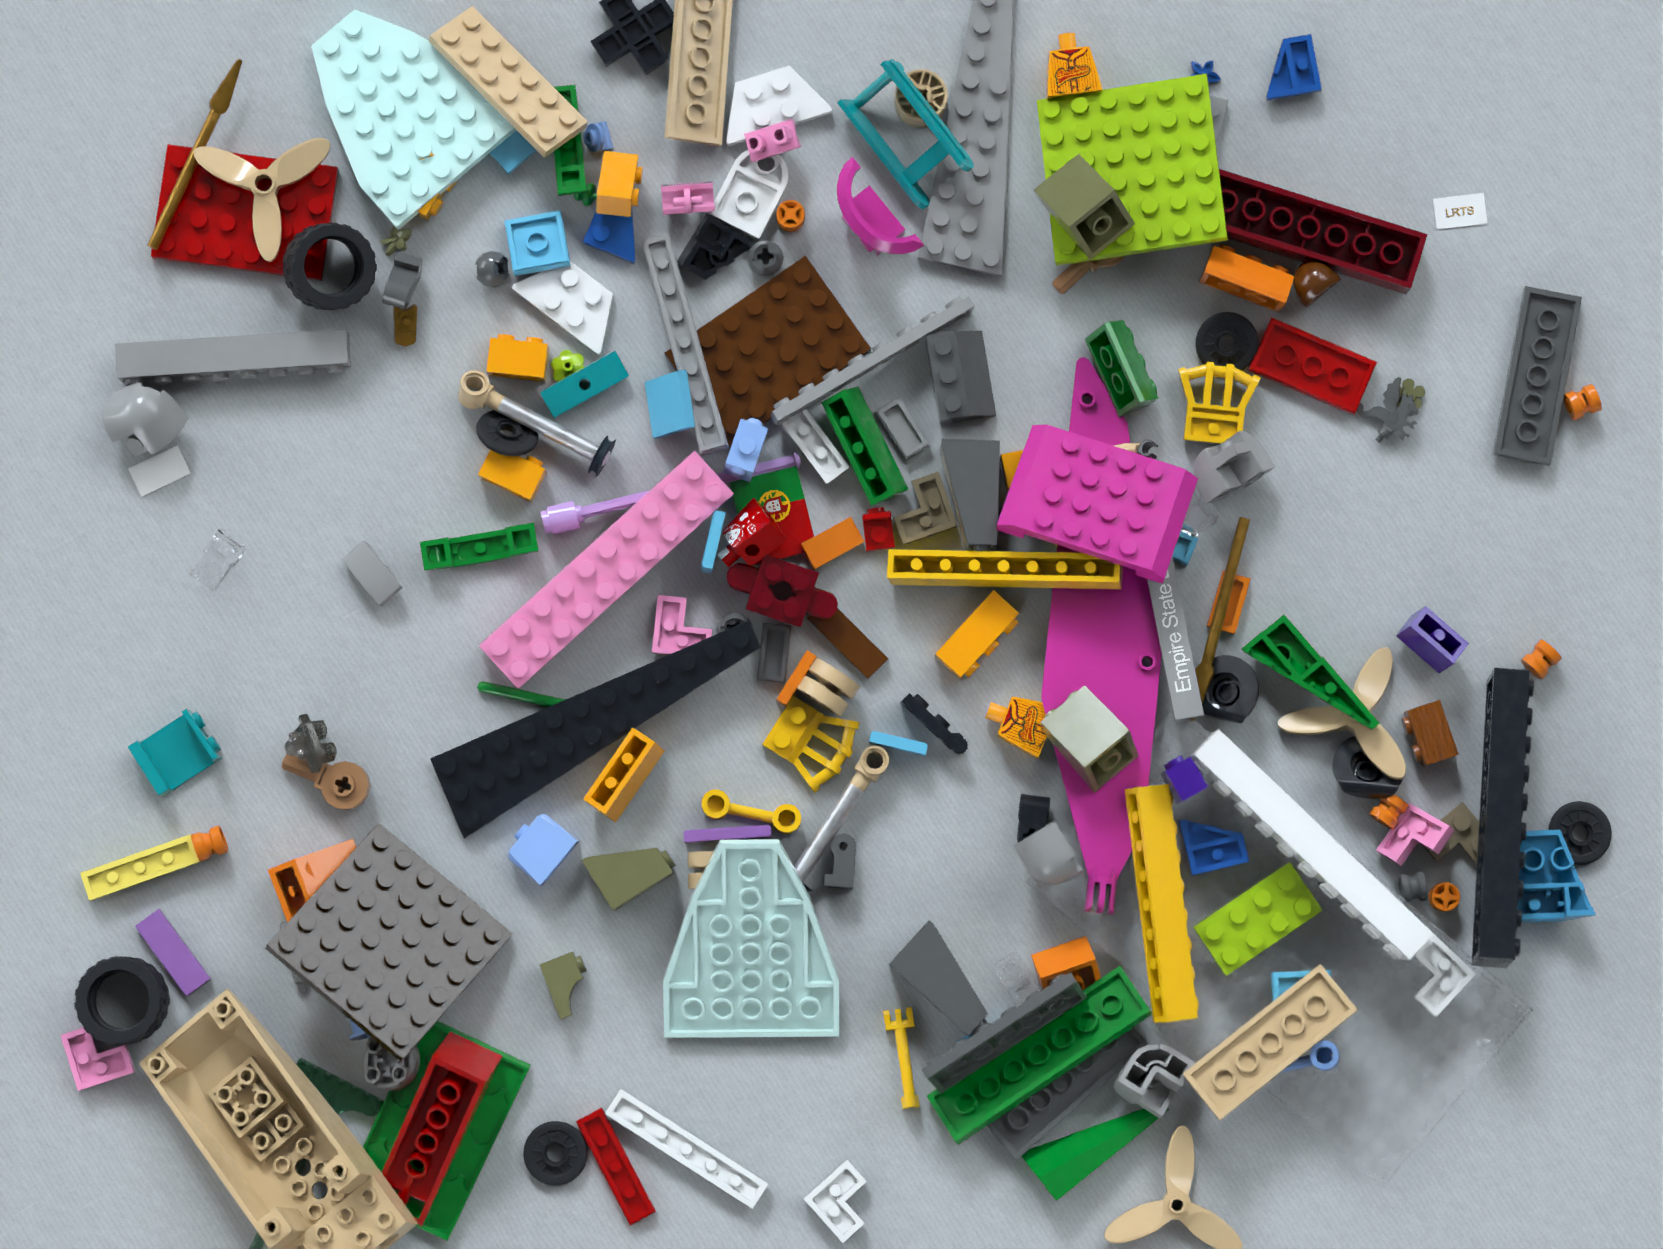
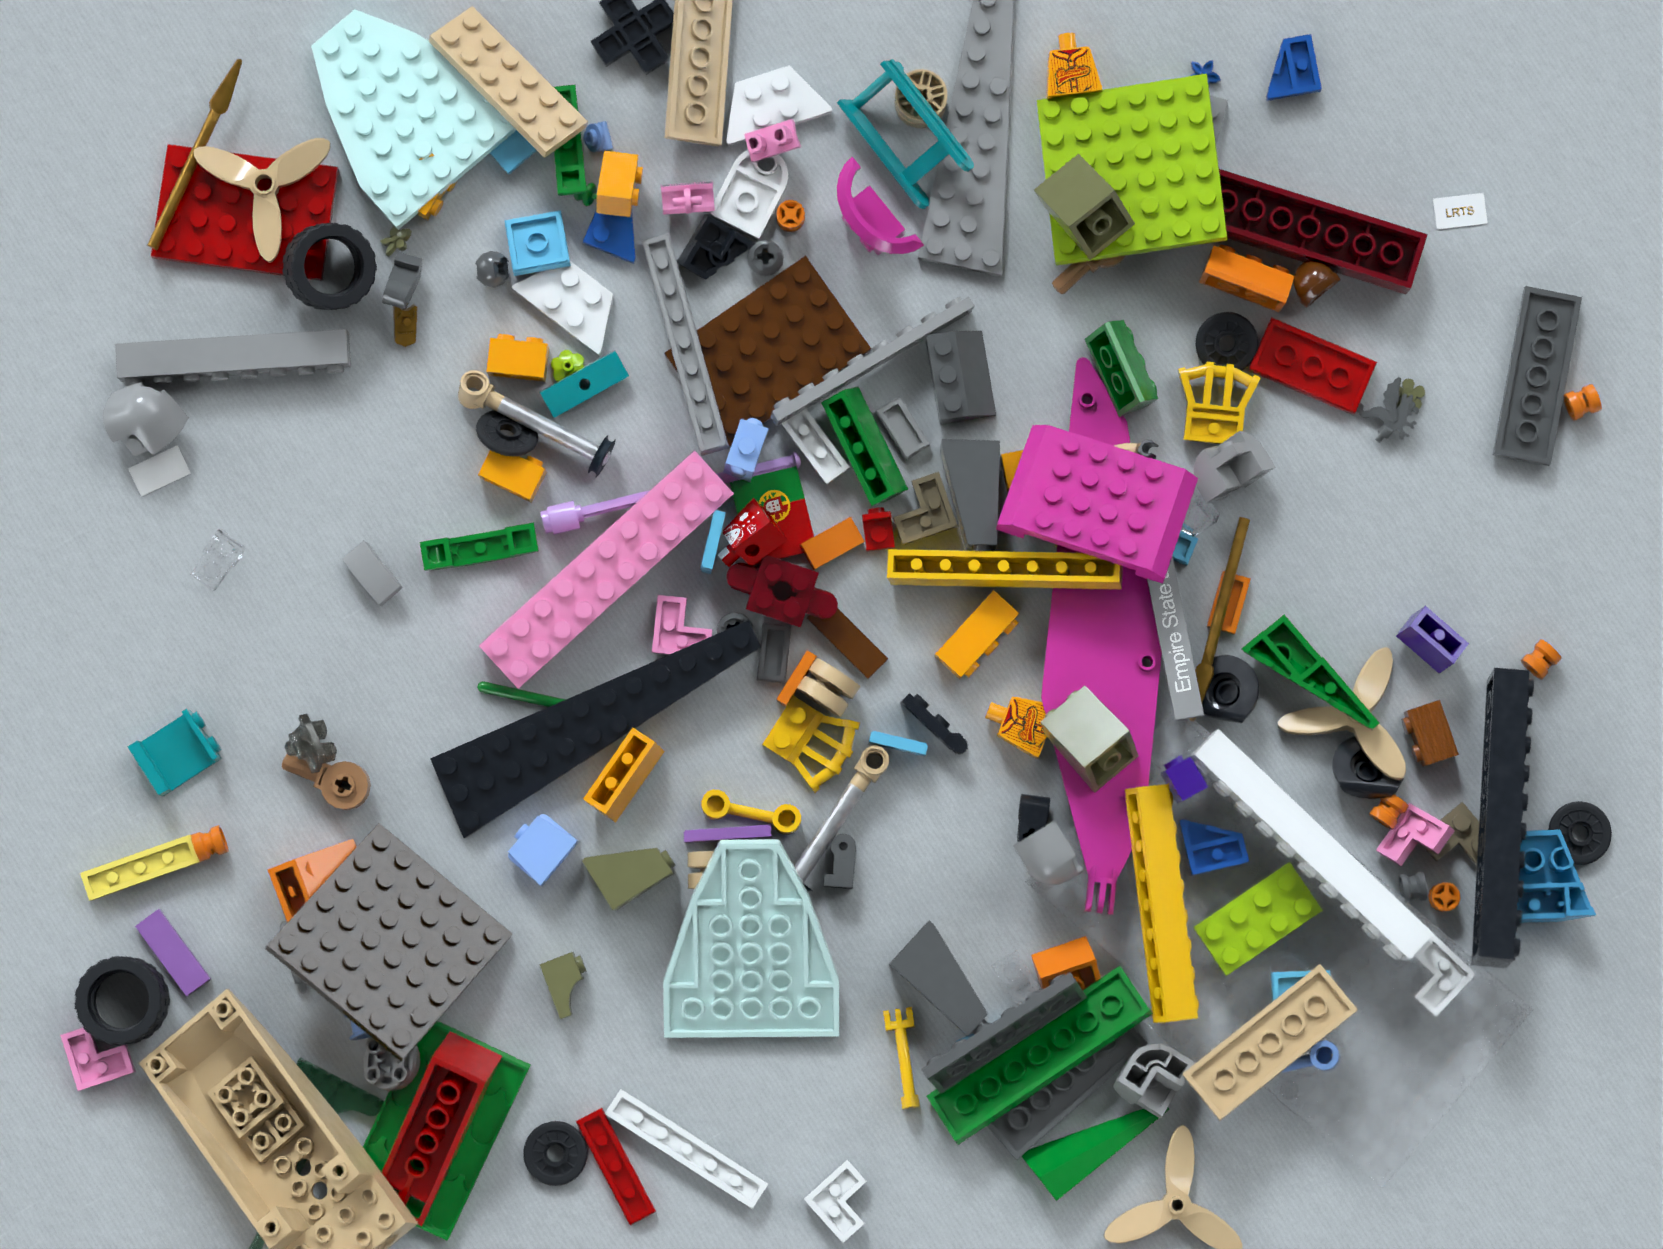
medium azure tile [645,370,695,439] -> none

